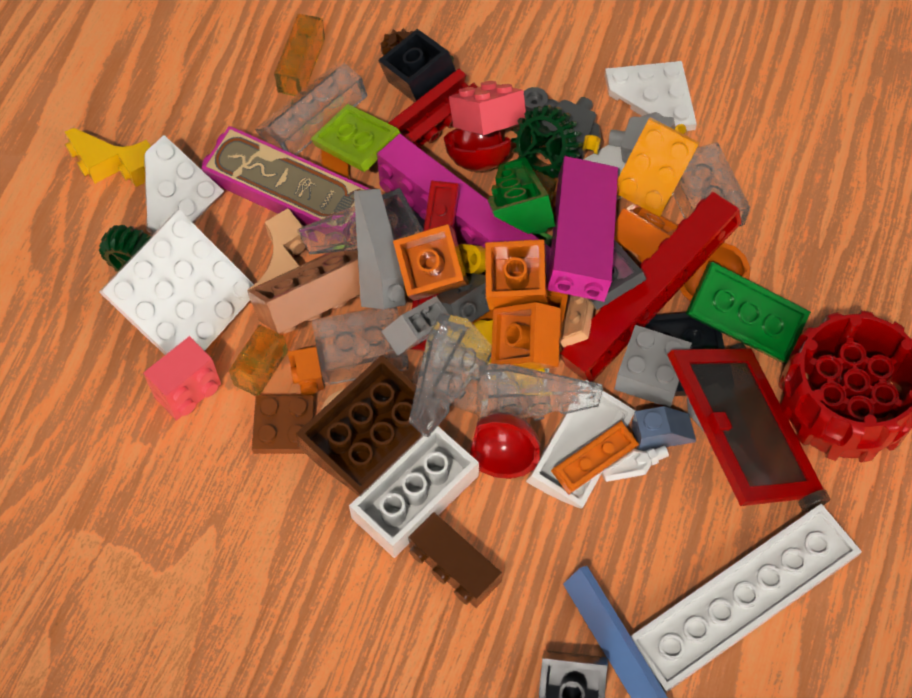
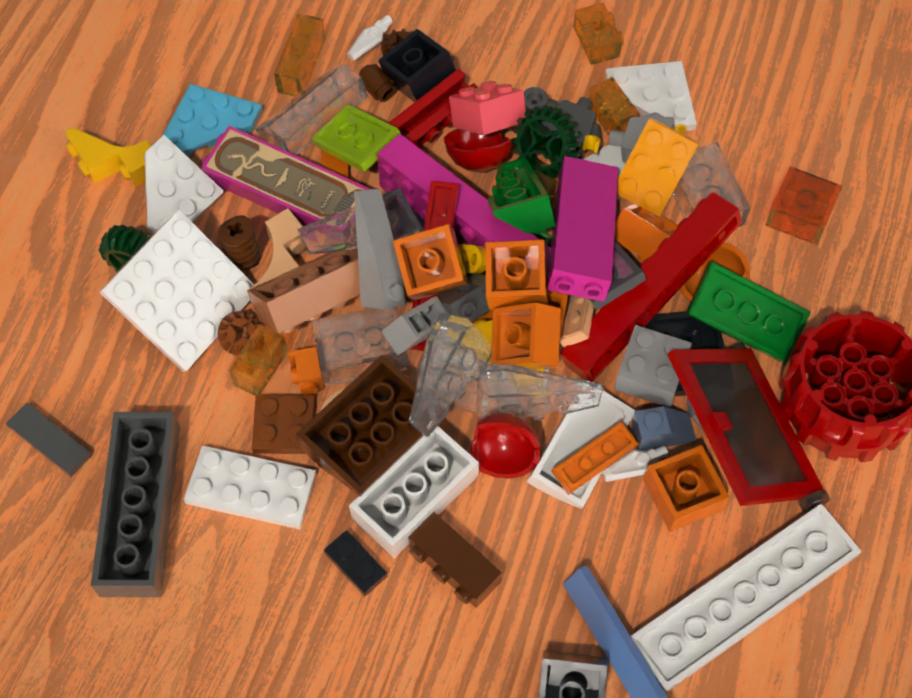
coral brick [143,336,221,421] -> none
none -> dark grey tile [6,403,92,477]
none -> dark grey brick [91,412,180,597]
none -> medium azure plate [162,84,263,156]
none -> white plate [183,446,317,530]
none -> dark orange gear [217,310,264,356]
none -> reddish brown piece [218,215,261,270]
none -> black plate [324,530,388,597]
none -> white piece [347,15,393,61]
none -> reddish brown brick [358,64,396,102]
none -> clear yellow brick [573,2,624,65]
none -> clear yellow brick [588,77,641,135]
none -> orange brick [643,445,730,532]
none -> clear orange brick [766,166,842,245]

